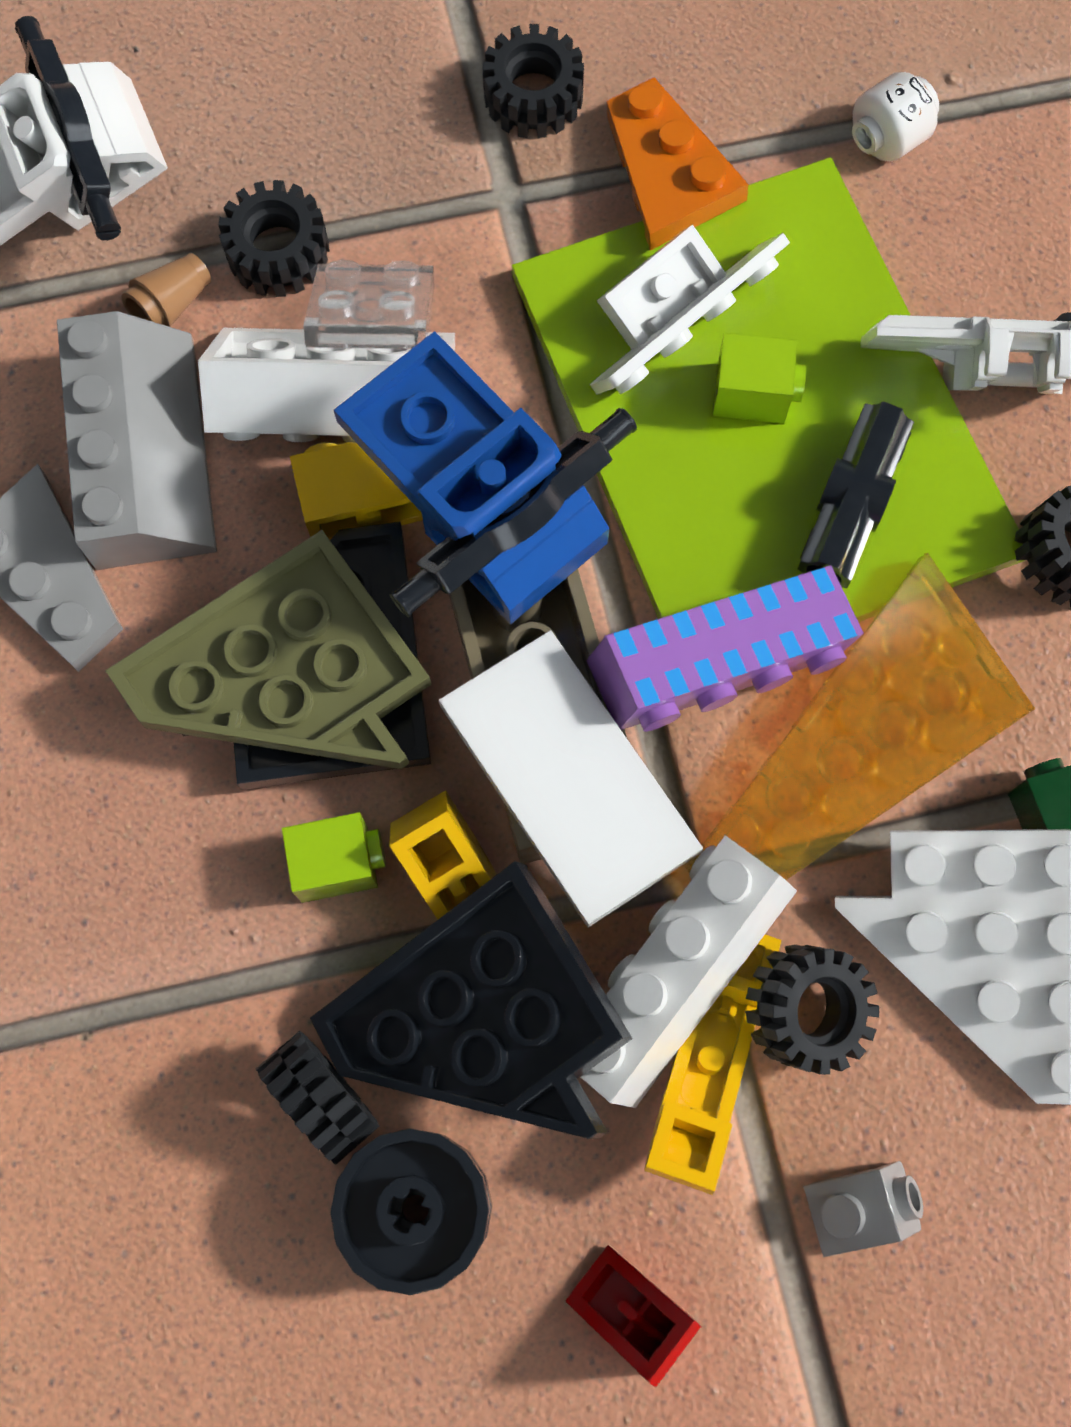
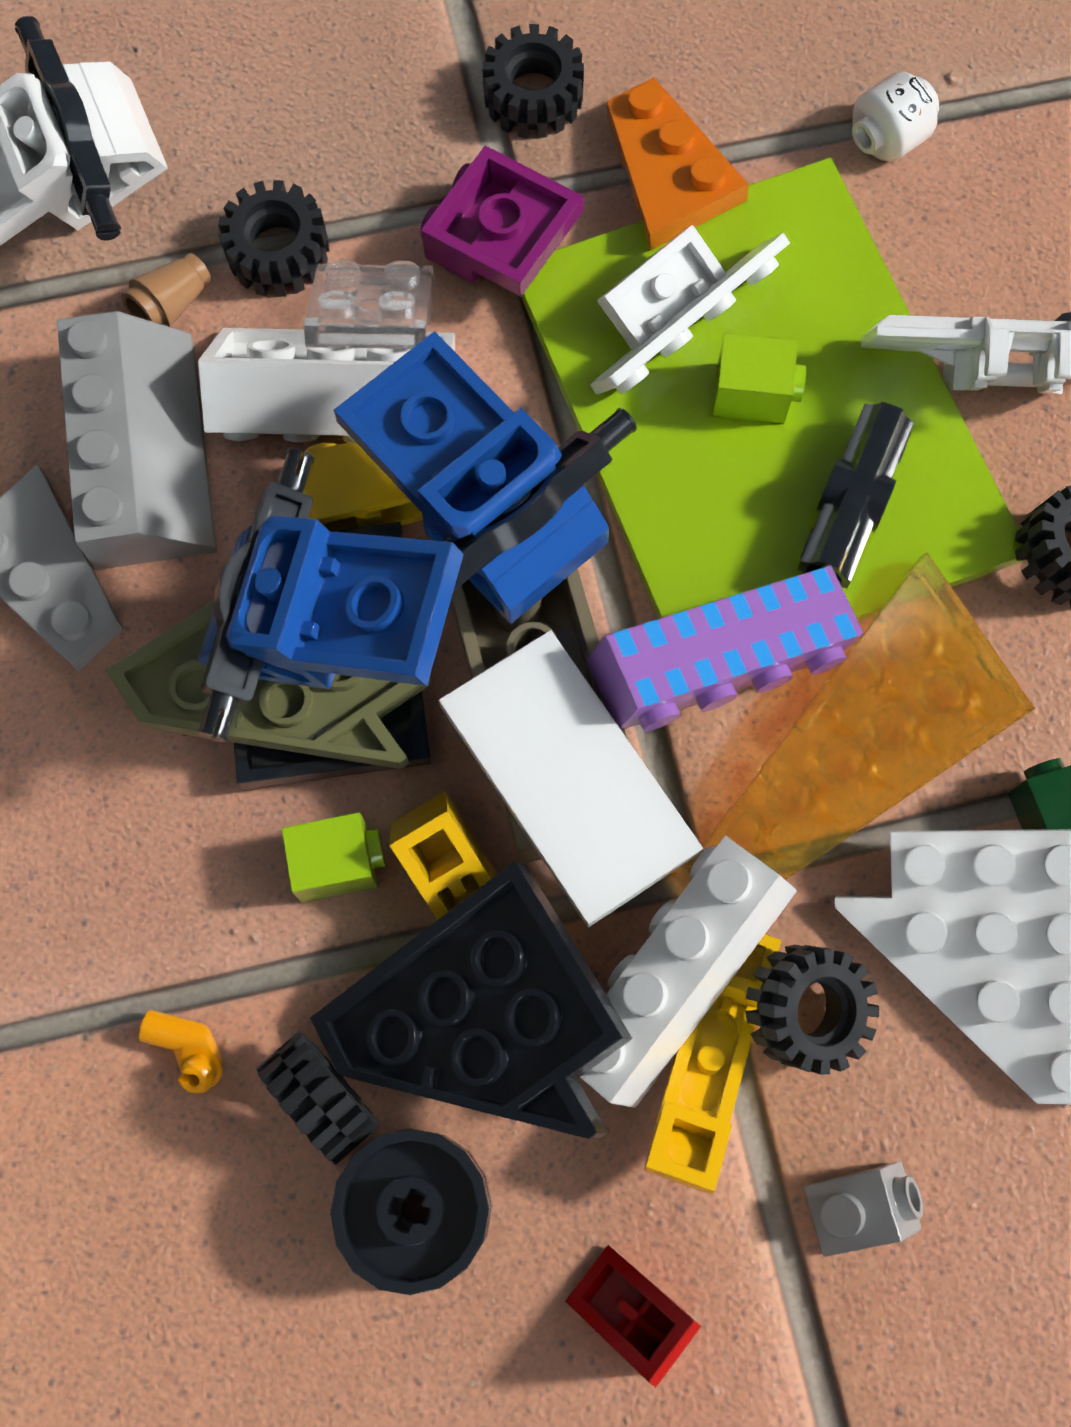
none -> light orange arm [139,1009,223,1094]
none -> blue piece [198,448,464,743]
none -> magenta plate [420,145,584,297]

